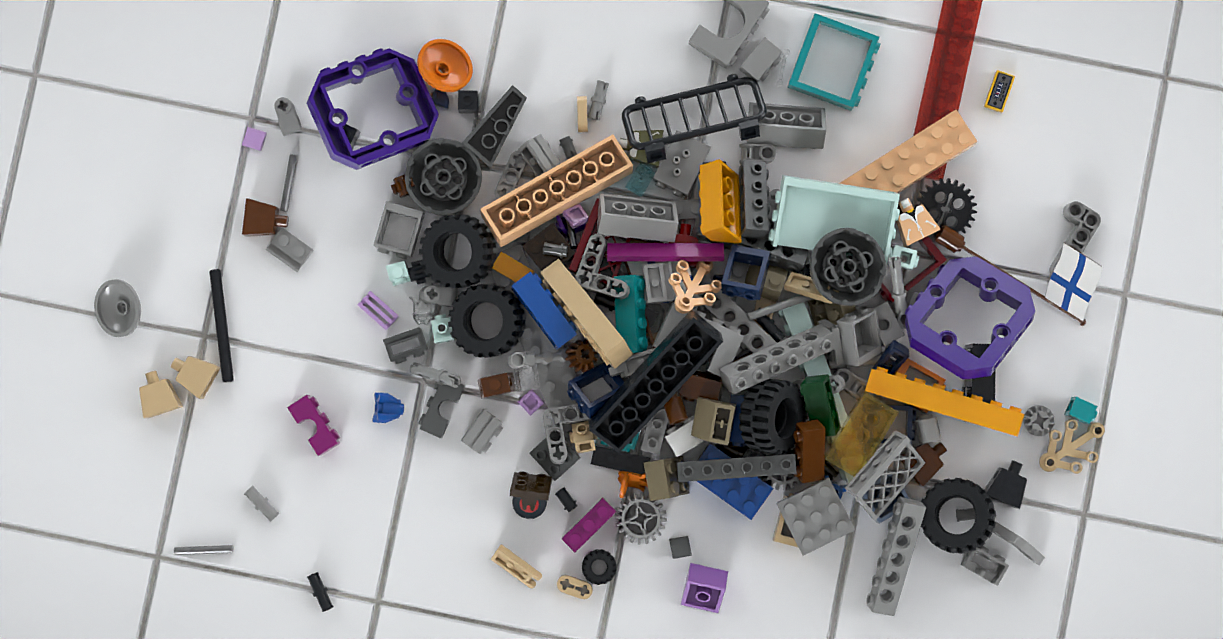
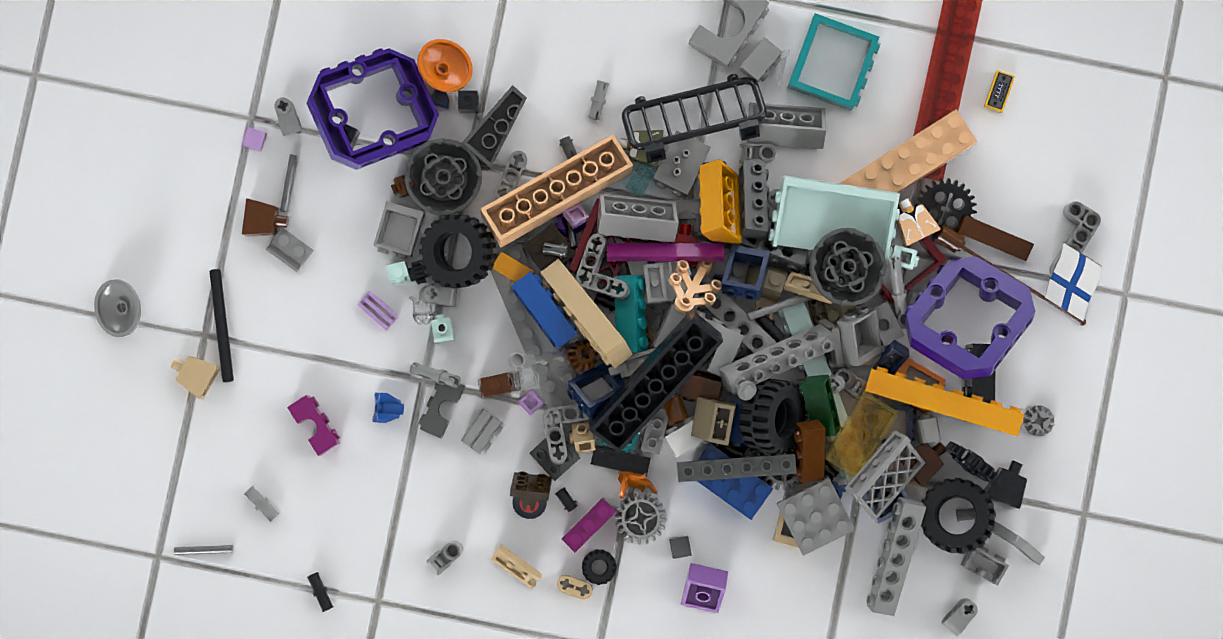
tan torso [139,371,183,418] -> none
dark grey window [383,327,428,364] -> none
black tyre [448,284,525,358] -> none
light grey brick [518,134,561,177] -> none
tan beam [577,96,588,132] -> none
dark tan slope [644,455,690,501] -> none
tan plant [1039,419,1105,474] -> none
teal brick [1064,397,1098,424] -> none
none -> light grey piece [426,541,463,576]
none -> light grey plate [737,381,756,400]
none -> light grey piece [941,598,978,636]
none -> black gear [945,441,1002,486]
none -> reddish brown tile [957,215,1034,261]

